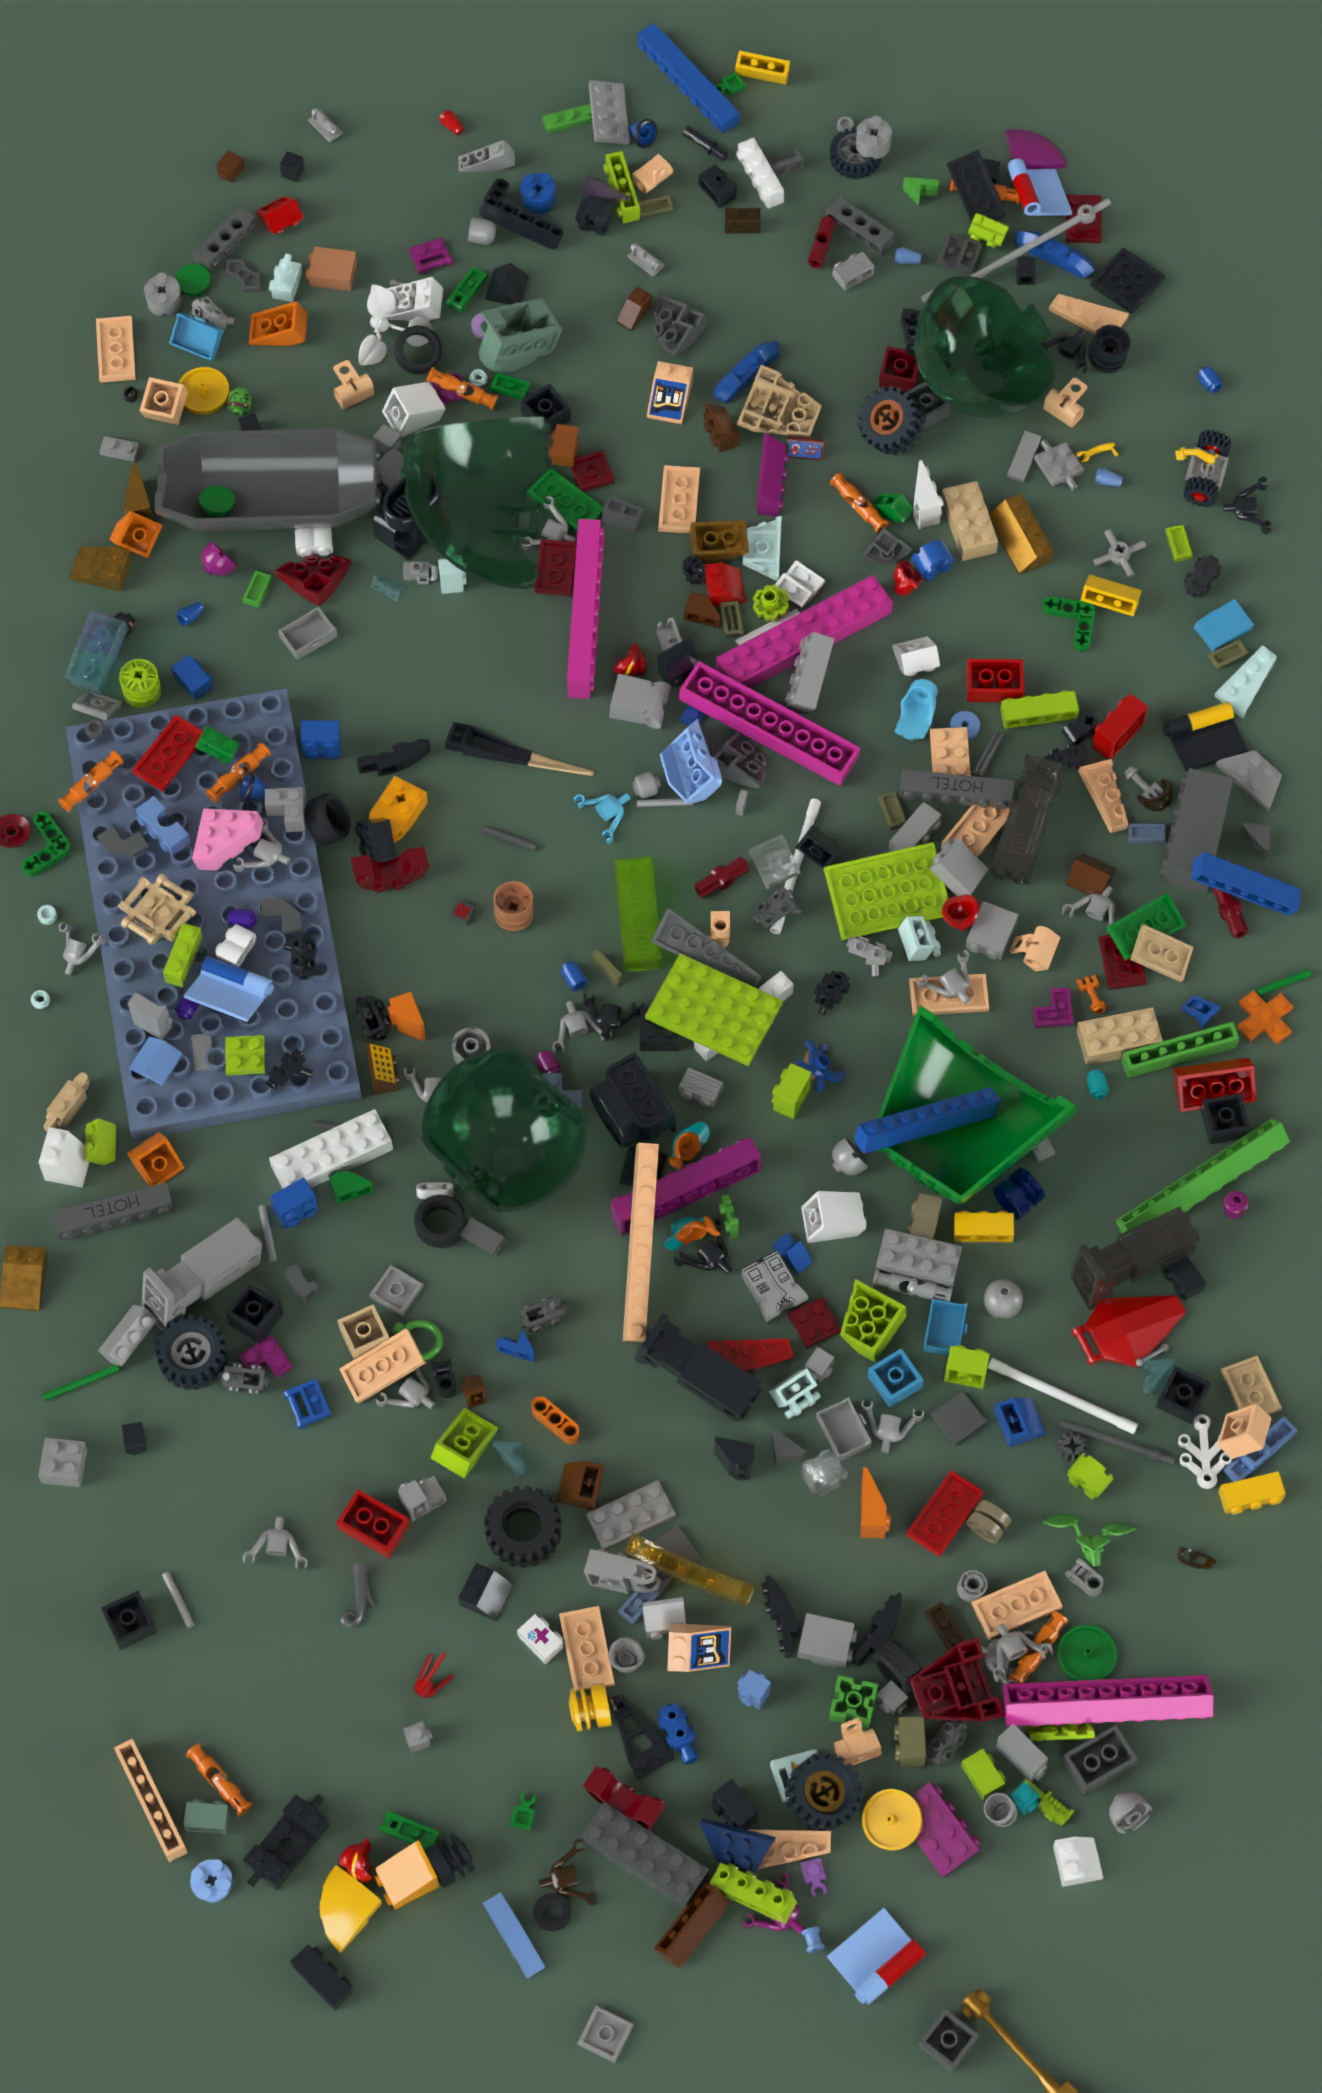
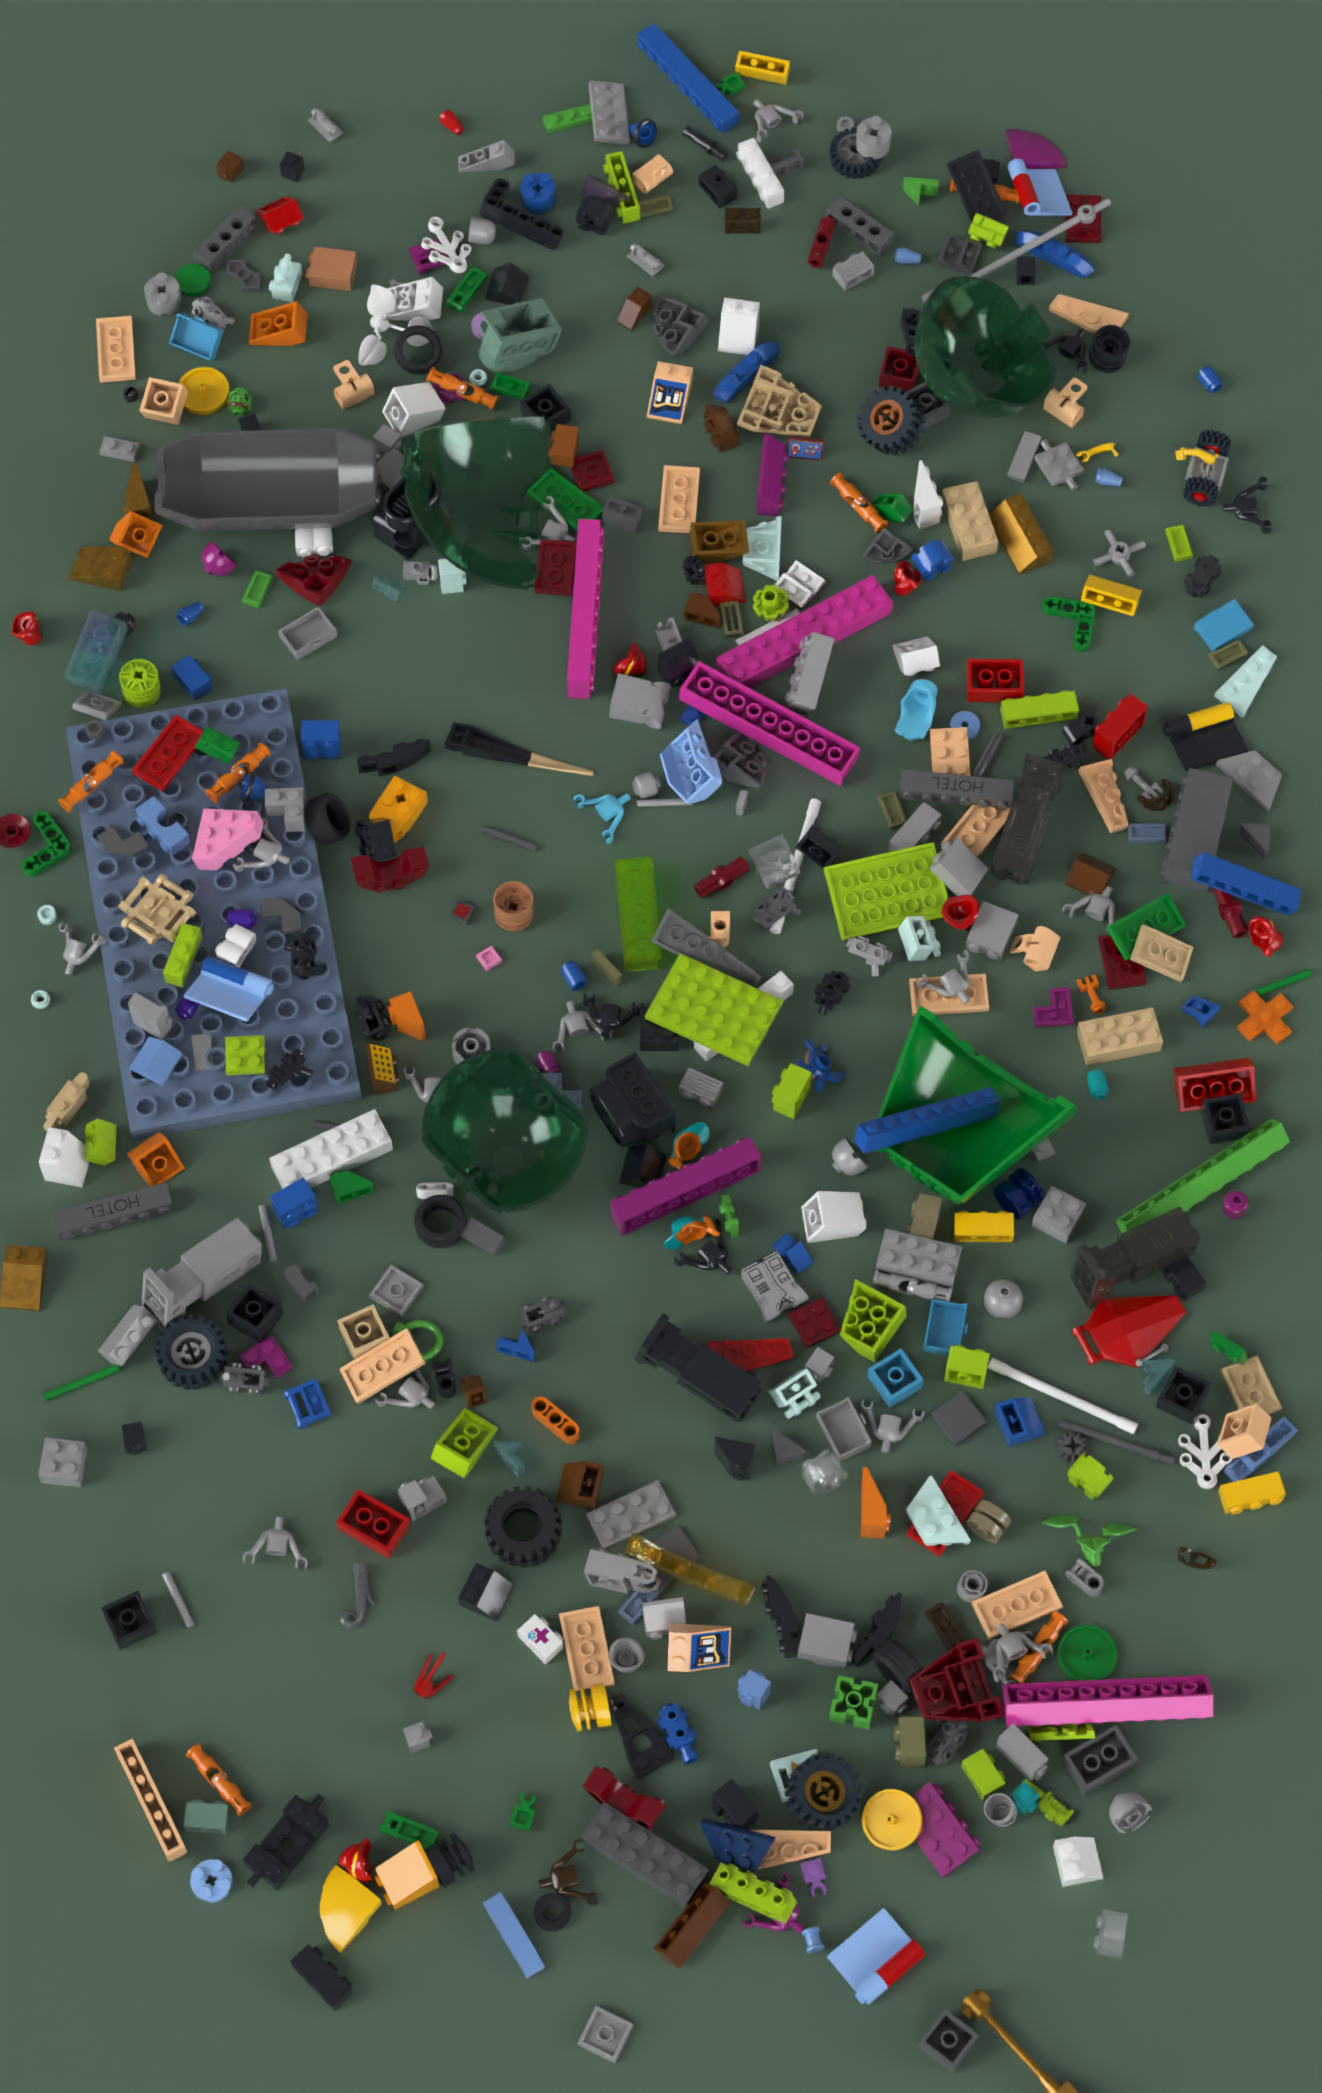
green tile [199,486,235,517] -> none
light nougat brick [623,1143,659,1343] -> none
light nougat piece [833,1718,881,1765] -> none
black plate [1090,248,1165,314] -> none
bright green brick [1121,1022,1239,1079] -> none
none -> red hair [11,611,42,646]
none -> white plant [421,217,471,273]
none -> bright pink tile [476,946,502,972]
none -> white slope [718,297,760,355]
none -> light grey piece [753,99,803,142]
none -> light aqua wing [906,1475,971,1546]
none -> light grey brick [1032,1186,1086,1244]
none -> clear brick [1093,1909,1128,1959]
none -> green plate [1210,1330,1248,1366]
none -> red hair [1248,916,1283,957]

